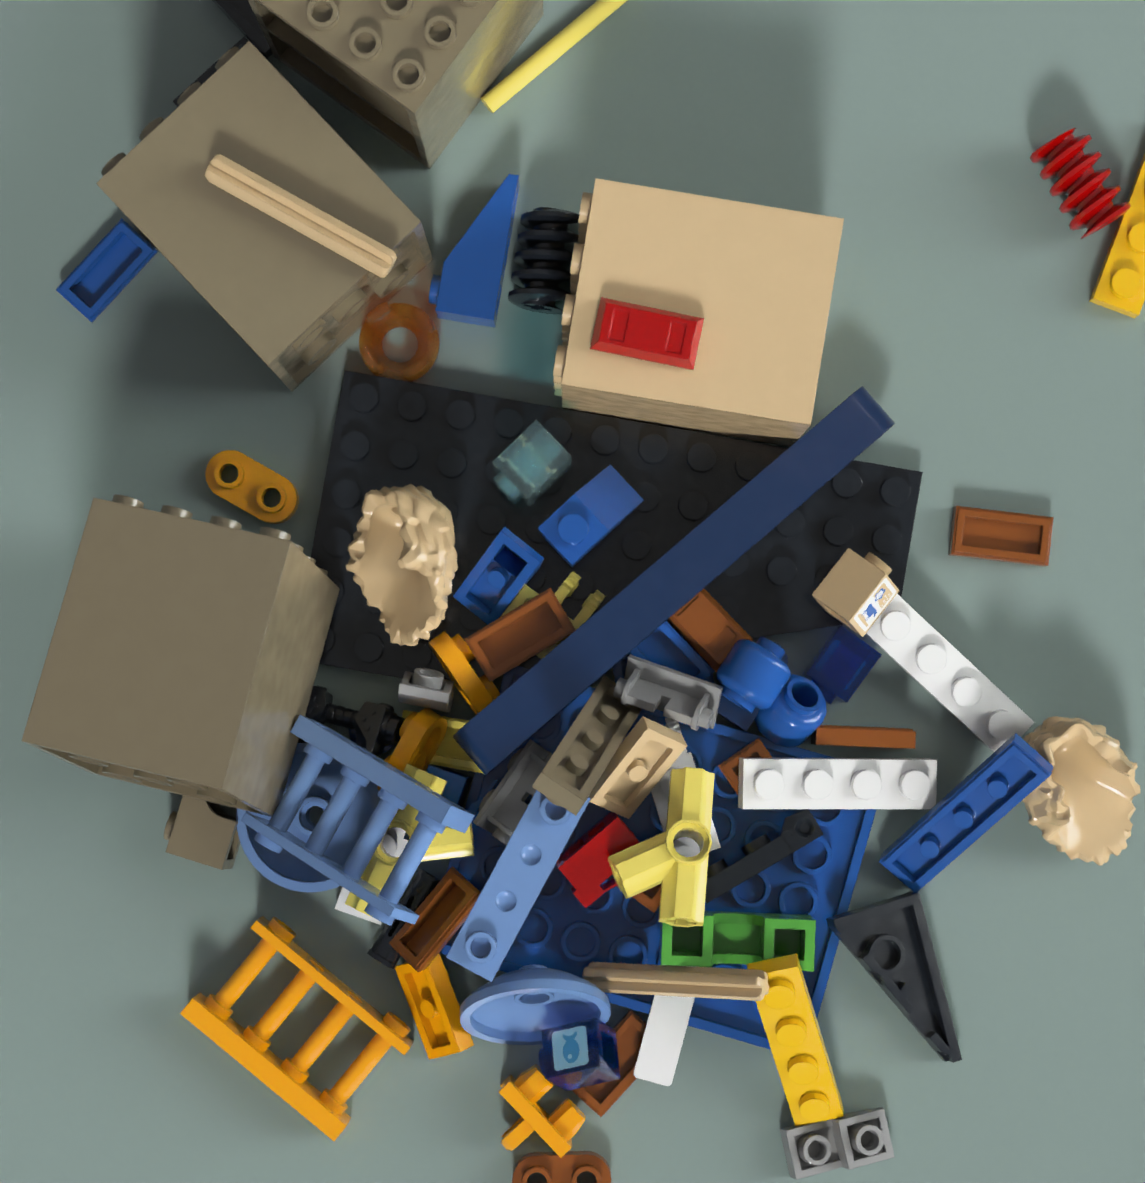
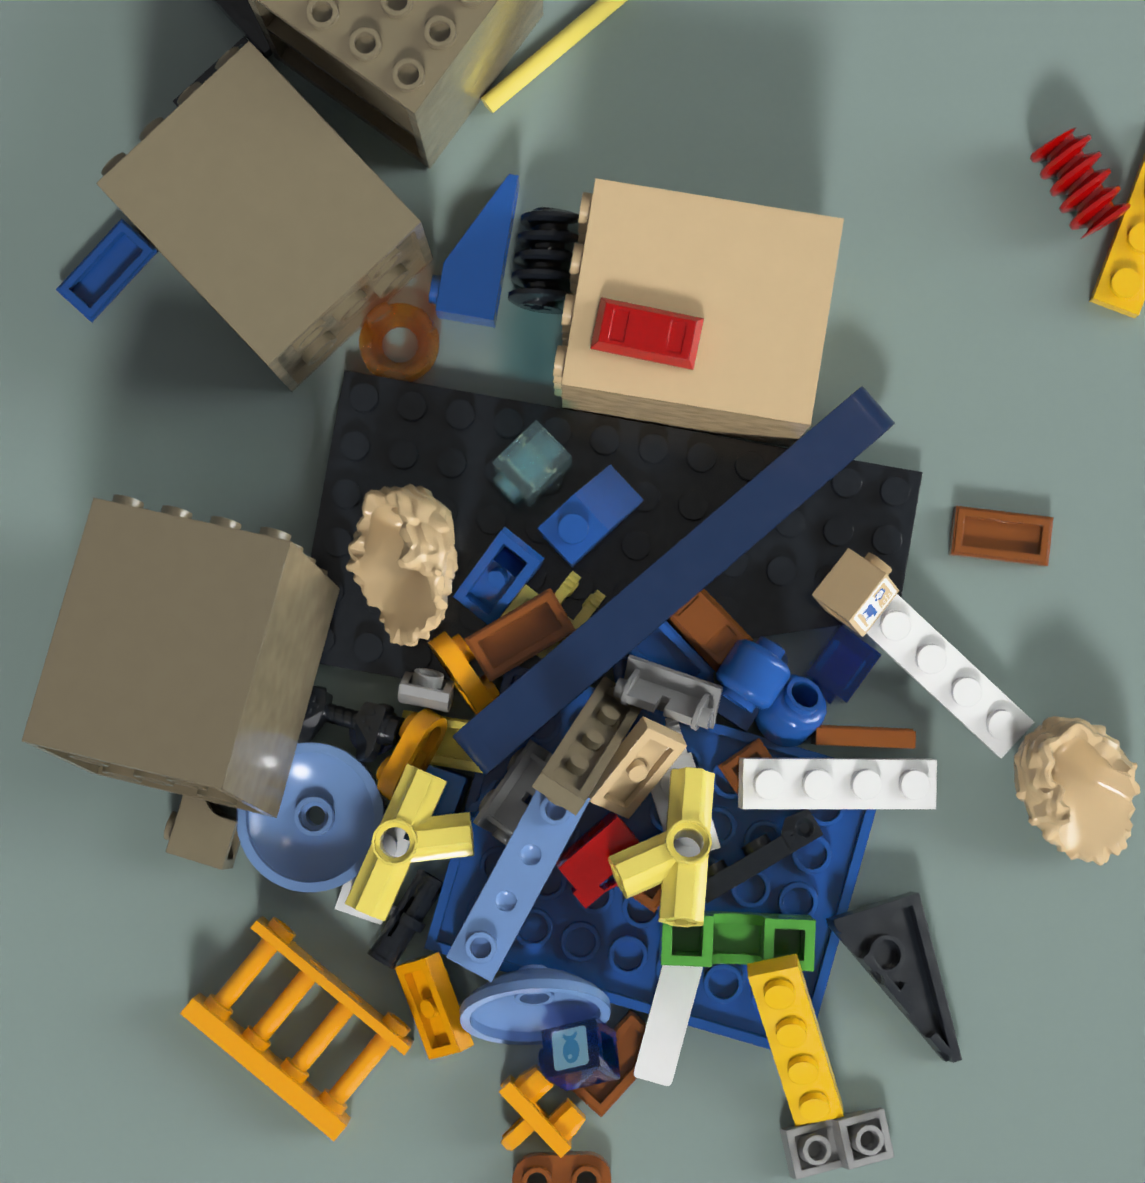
tan axle [205,154,397,278] -> none
light orange plate [205,450,299,524] -> none
medium blue fence [241,715,475,925] -> none
dark orange tile [389,866,481,972] -> none
tan axle [582,962,770,1001] -> none
blue tile [879,733,1053,892] -> none

